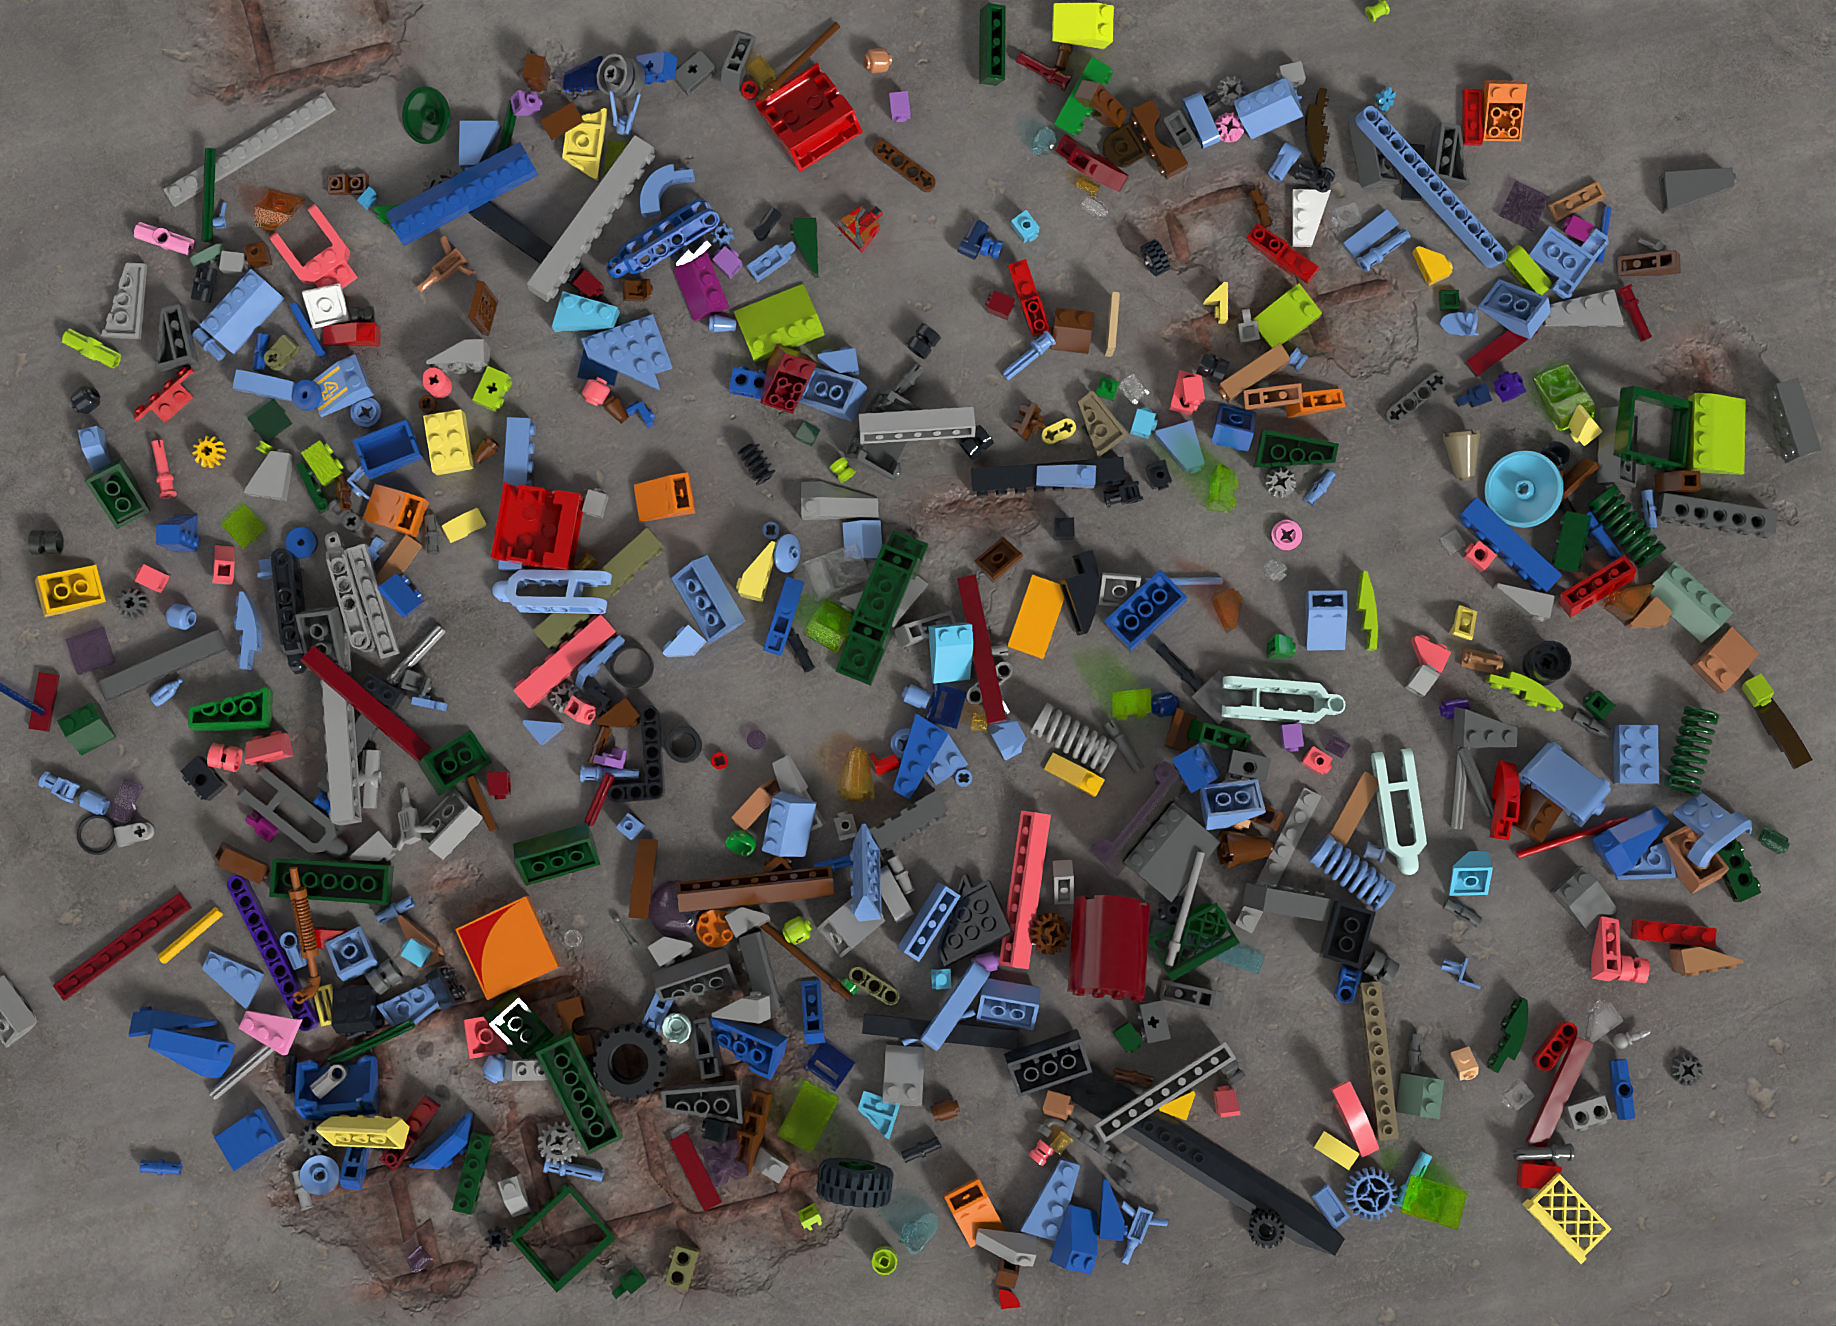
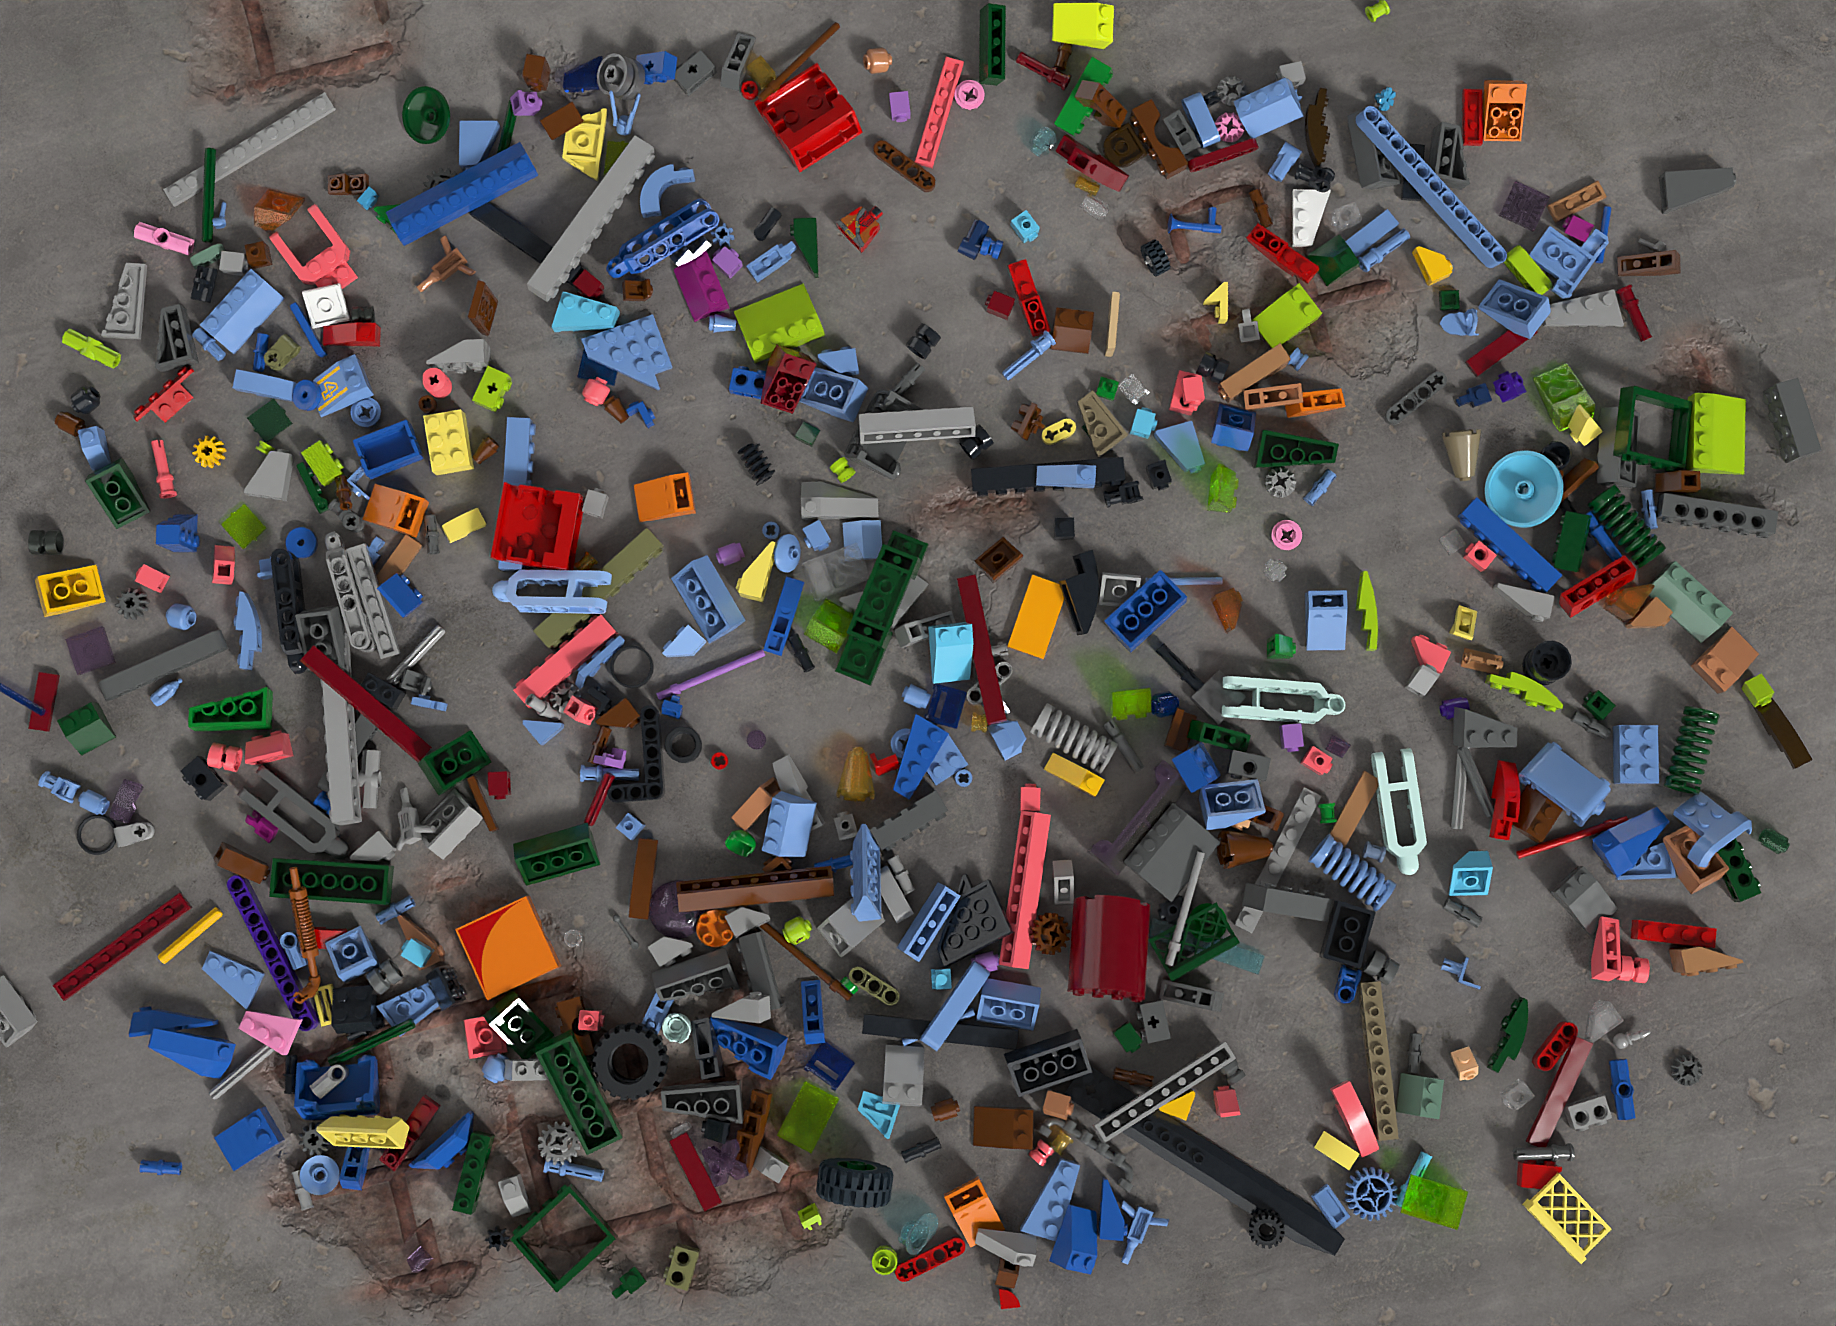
none -> reddish brown brick [55,411,86,437]
none -> light grey pin [525,694,561,723]
none -> coral bracket [578,1010,605,1031]
none -> medium lavender bar [656,649,765,700]
none -> blue tile [661,694,683,720]
none -> medium lavender brick [716,542,745,567]
none -> medium blue brick [803,520,831,551]
none -> red beam [895,1236,966,1282]
none -> coral tile [915,56,964,169]
none -> bright pink gear [954,80,984,110]
none -> reddish brown slope [973,1106,1033,1150]
none -> coral brick [1020,784,1041,812]
none -> blue piece [1168,207,1222,234]
none -> dark red beam [1188,138,1259,173]
none -> dark green slope [1307,234,1360,287]
none -> green bush [1318,803,1337,824]

